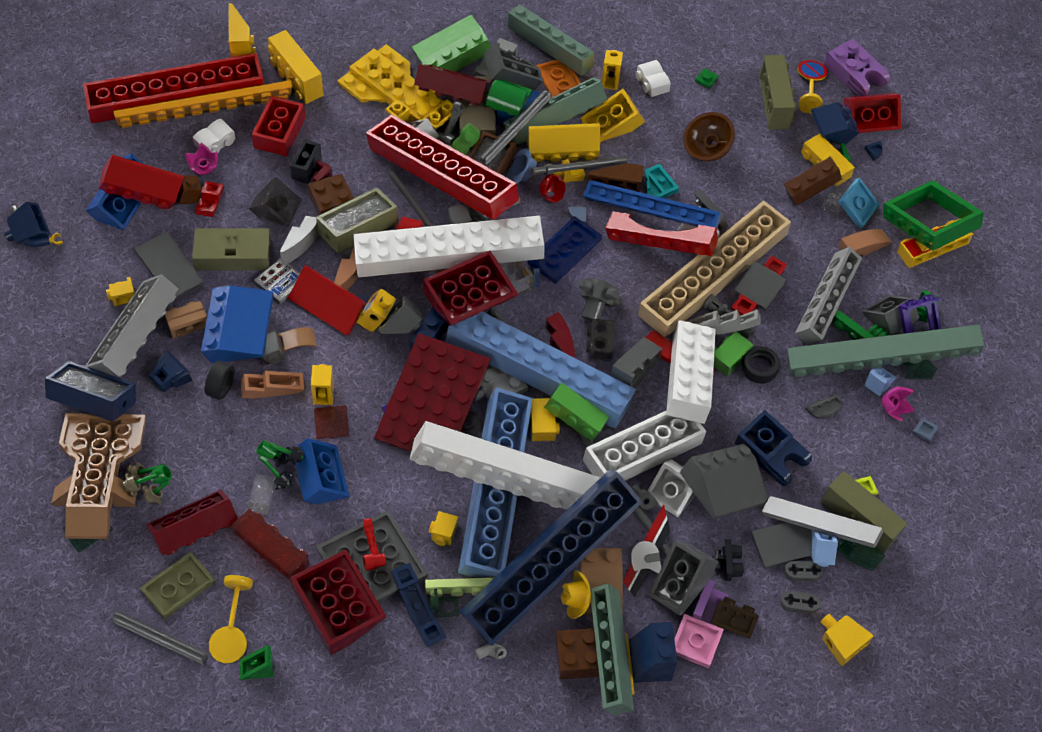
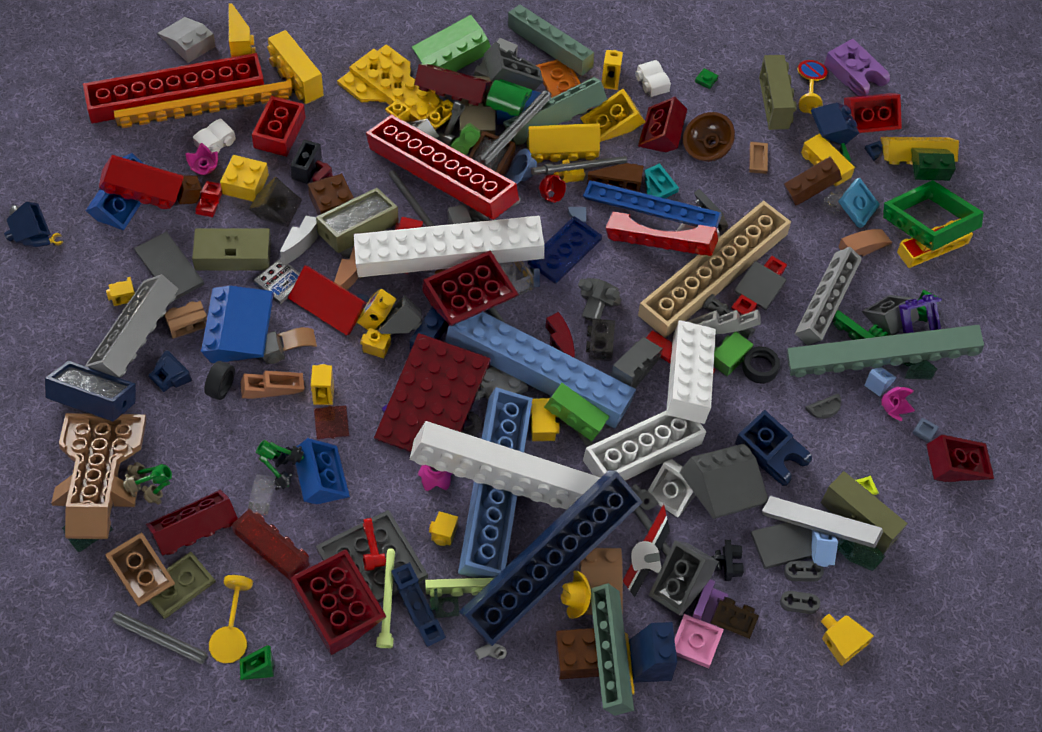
none -> medium nougat slope [105,532,175,607]
none -> light grey slope [157,17,216,63]
none -> yellow brick [220,155,269,202]
none -> yellow brick [360,328,391,359]
none -> yellowish green piece [376,549,395,648]
none -> dark pink piece [418,465,453,491]
none -> dark red slope [638,97,688,153]
none -> medium nougat tile [749,142,768,174]
none -> yellow slope [881,137,959,165]
none -> dark green slope [911,148,956,181]
none -> dark red slope [926,435,994,482]

